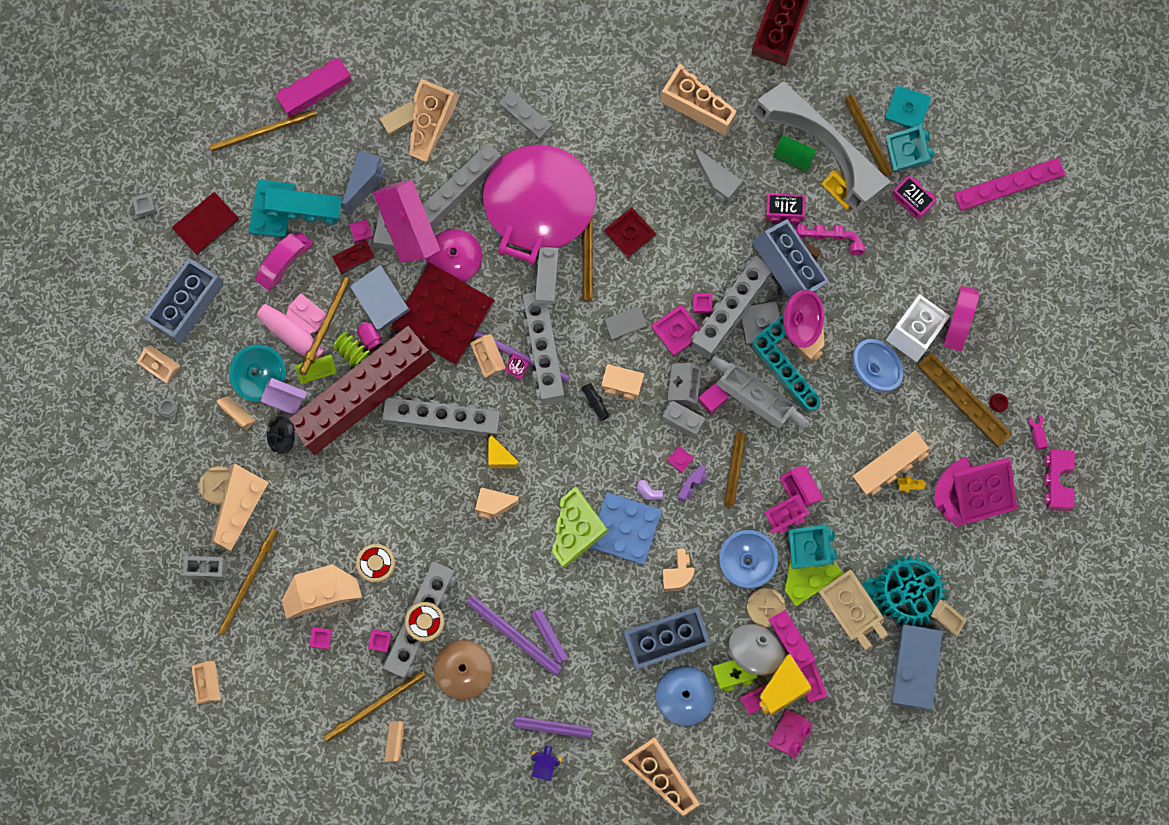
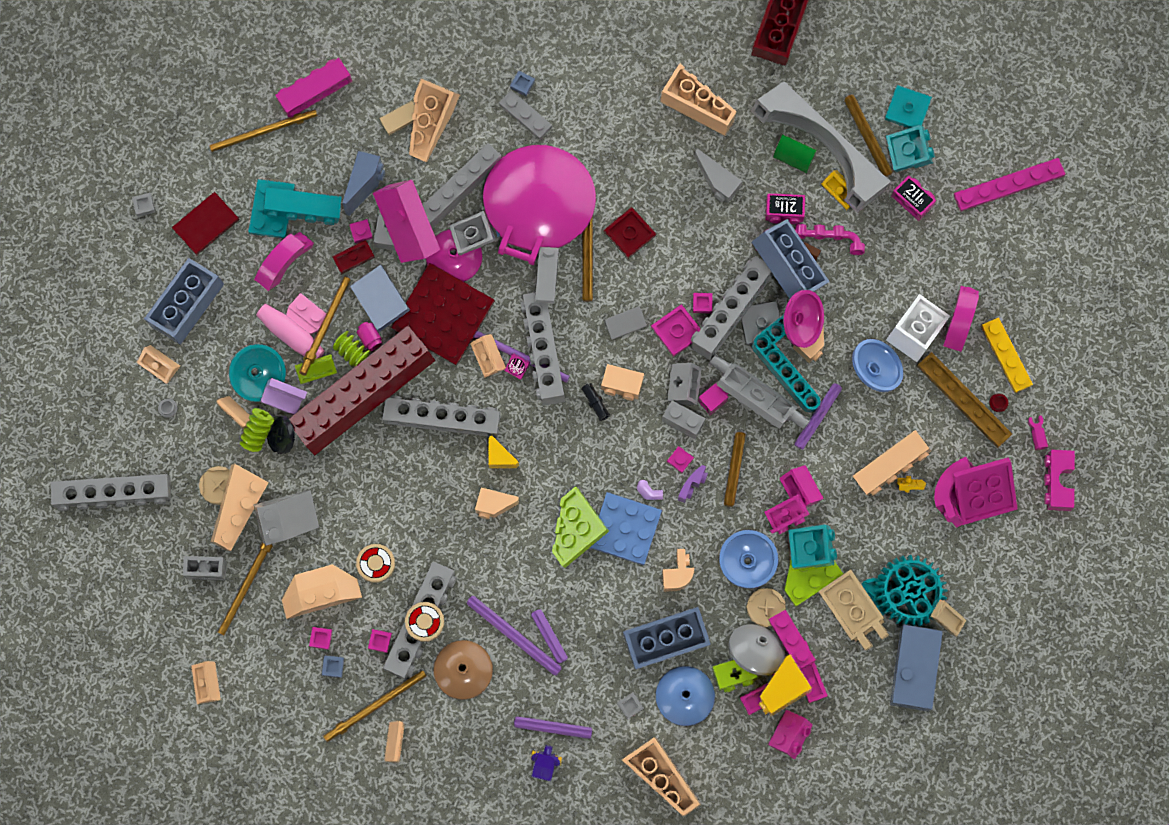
none -> light grey brick [51,474,171,511]
none -> lime piece [239,408,274,452]
none -> light grey slope [254,490,319,545]
none -> sand blue plate [322,656,344,678]
none -> light grey slope [449,211,496,256]
none -> sand blue plate [510,71,535,96]
none -> light grey tile [617,692,644,720]
none -> medium lavender axle [795,383,842,449]
none -> yellow plate [981,317,1033,393]

